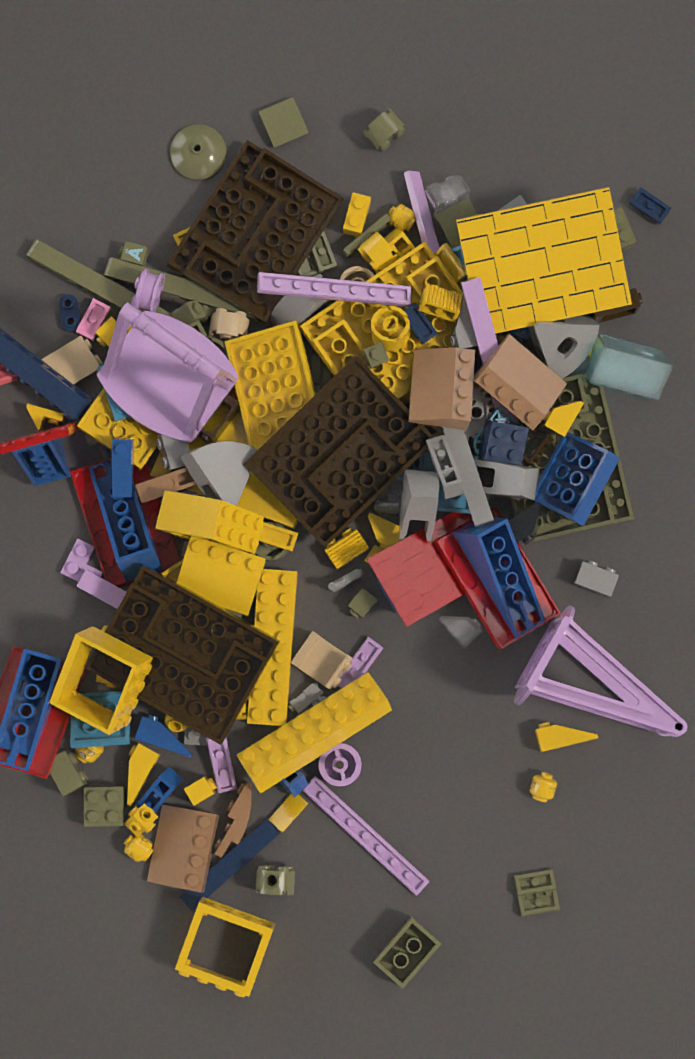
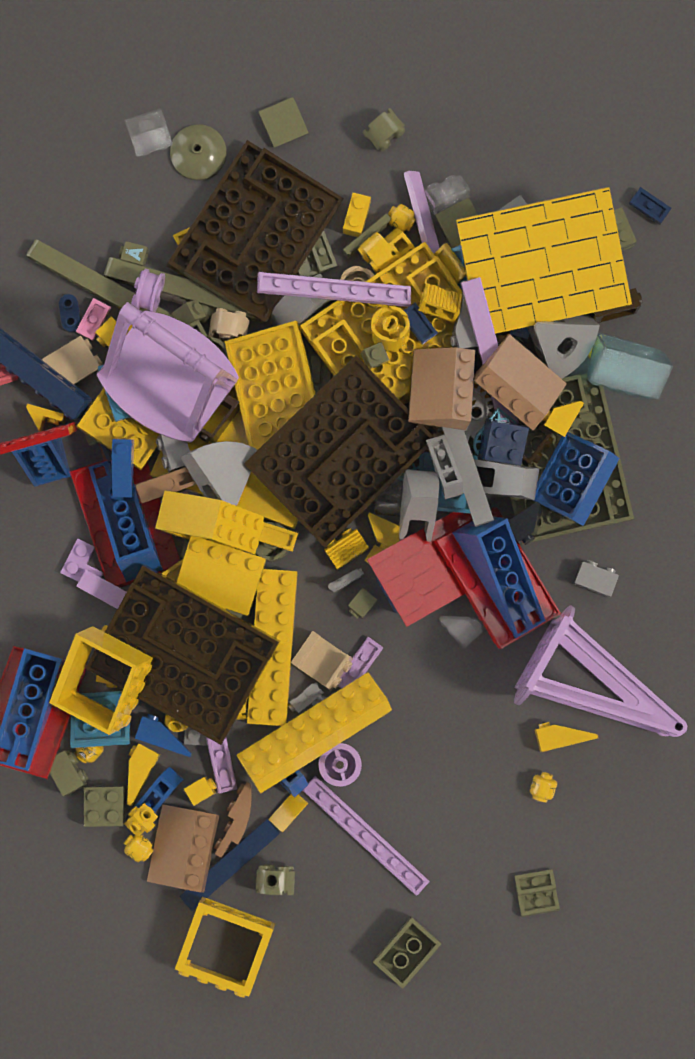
none -> clear slope [125,109,173,156]

